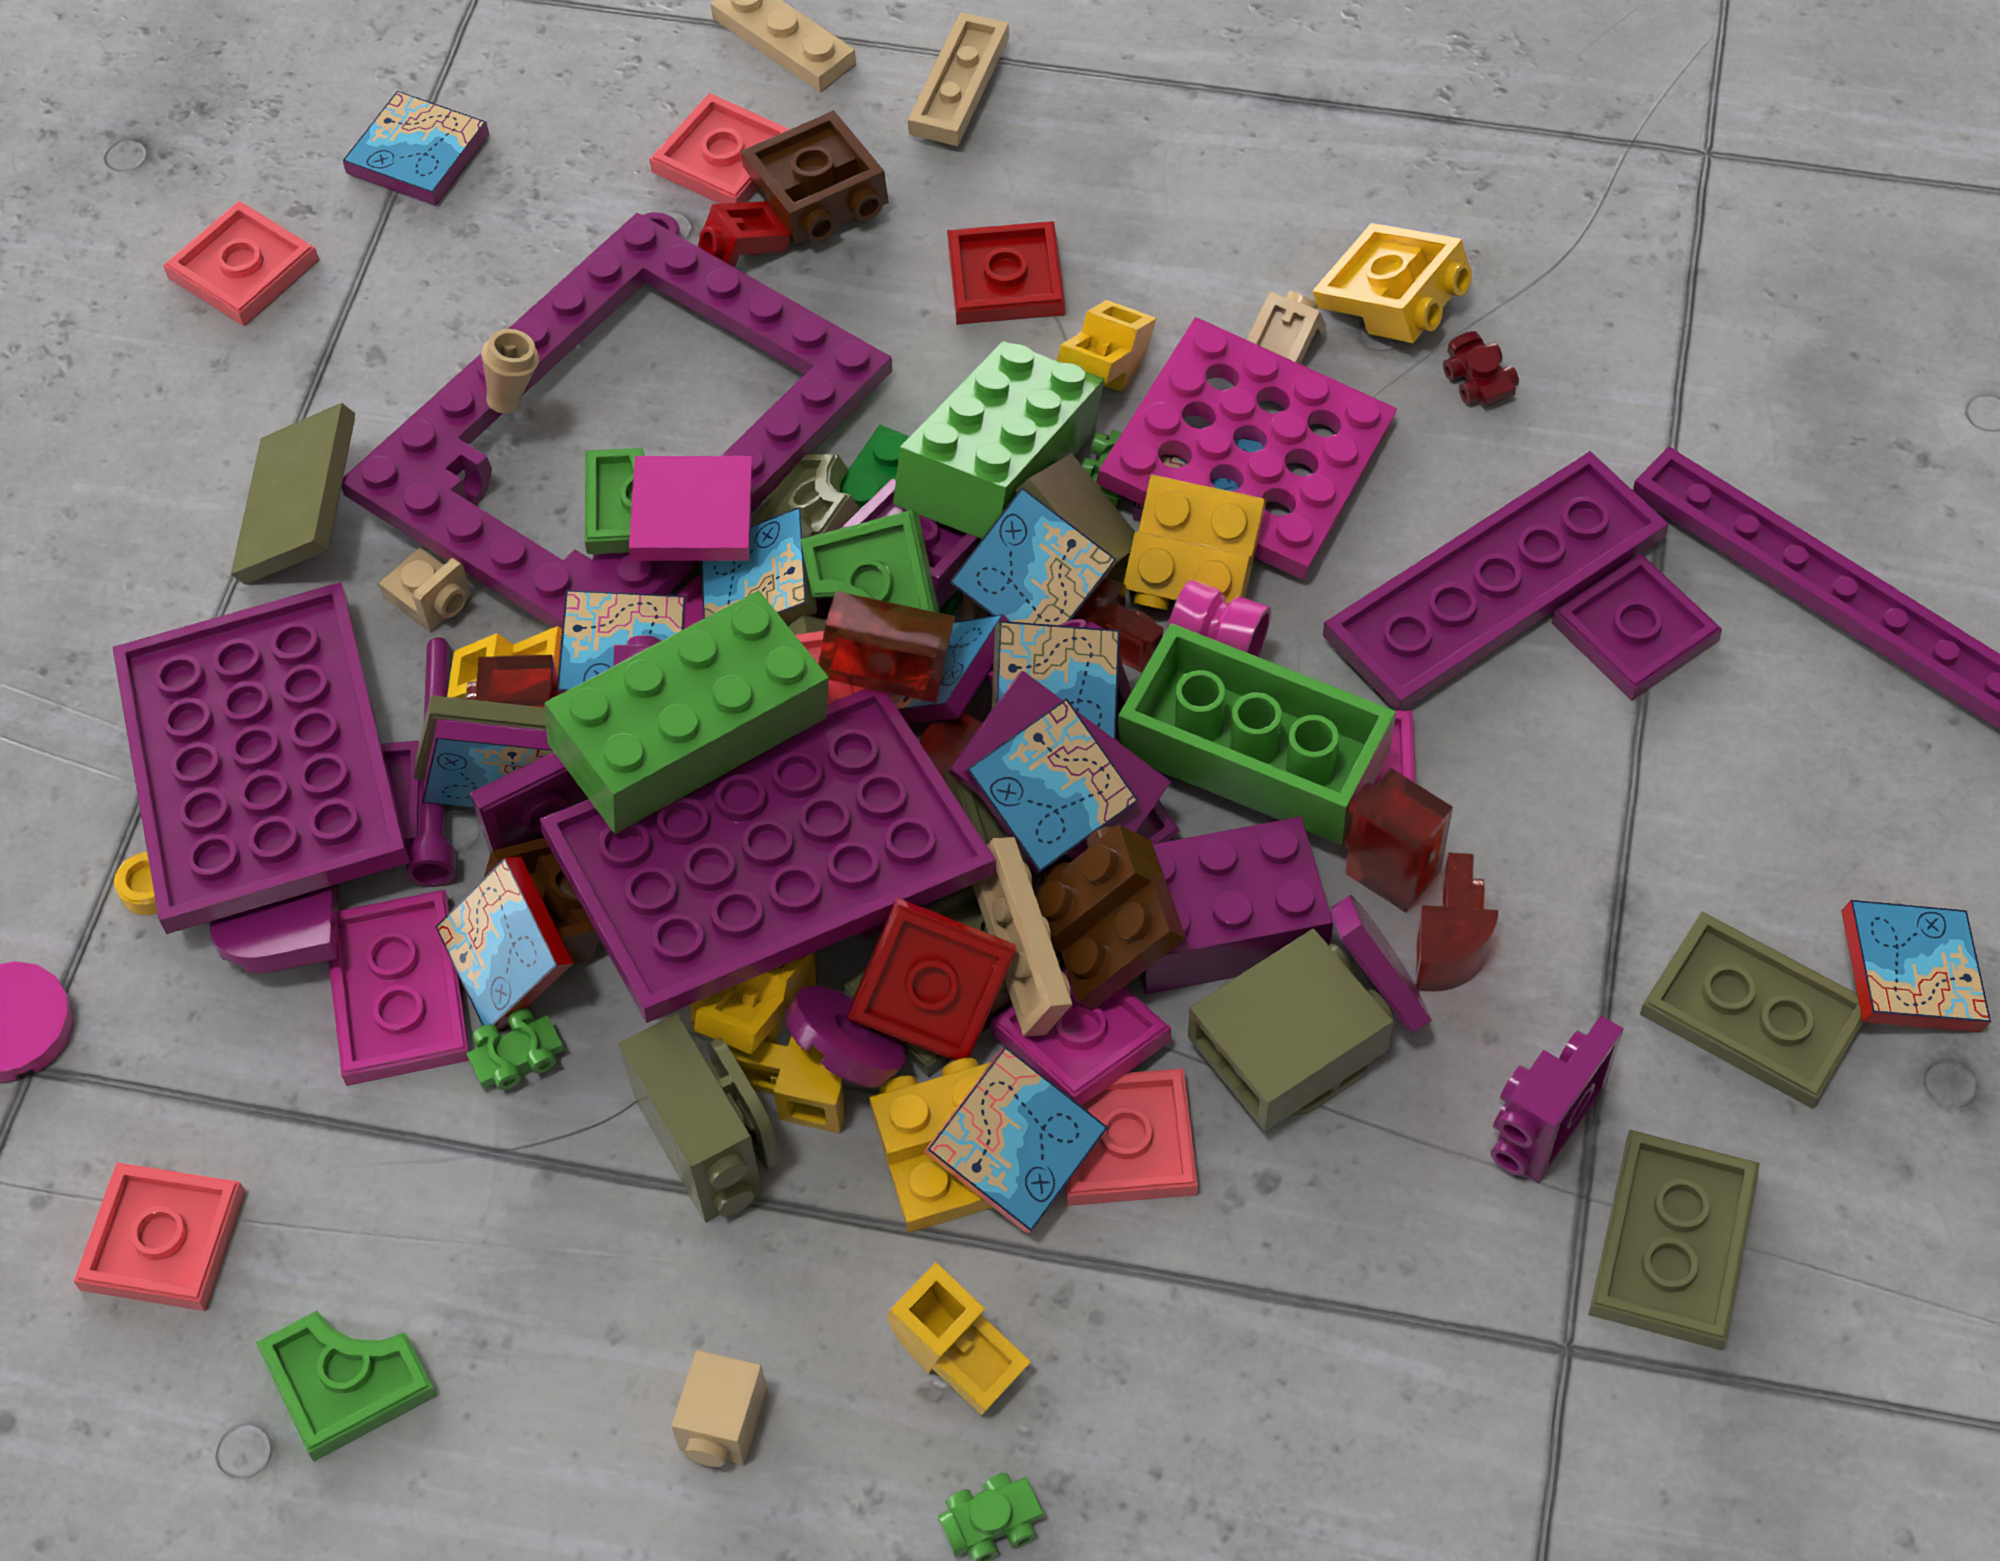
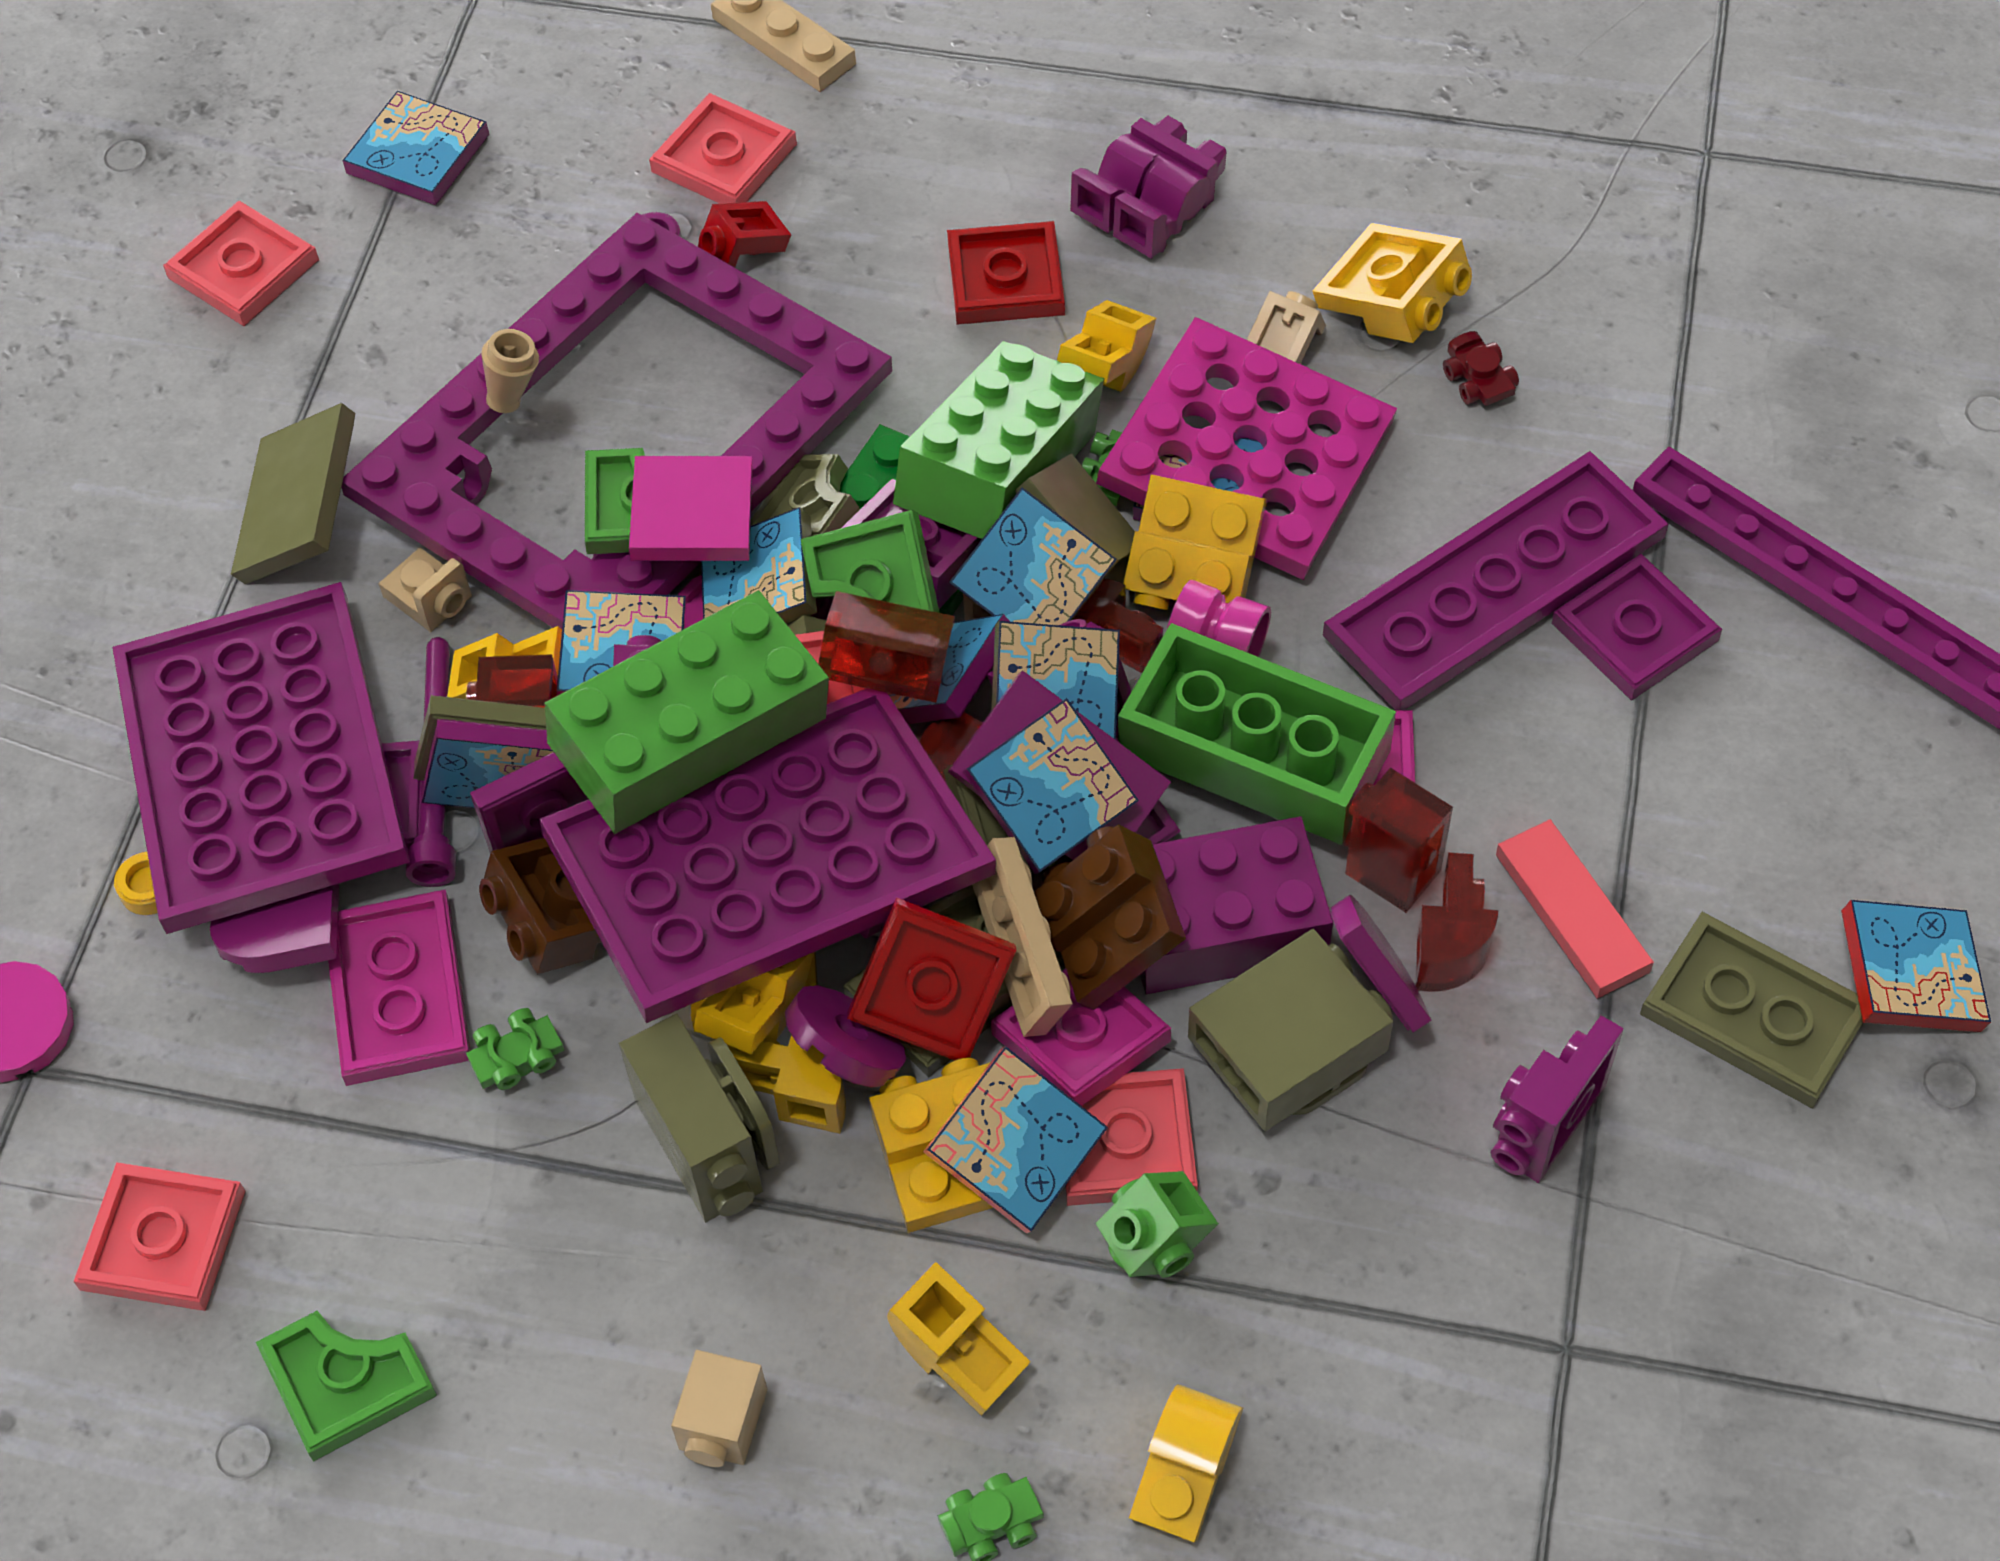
tile [435,857,574,1031] -> none
reddish brown plate [740,110,889,245] -> none
tan plate [908,12,1009,146] -> none
olive tile [1588,1130,1760,1351] -> none
none -> magenta hips [1070,115,1227,259]
none -> bright green brick [1095,1171,1219,1278]
none -> yellow brick [1129,1384,1244,1542]
none -> coral tile [1496,819,1654,999]

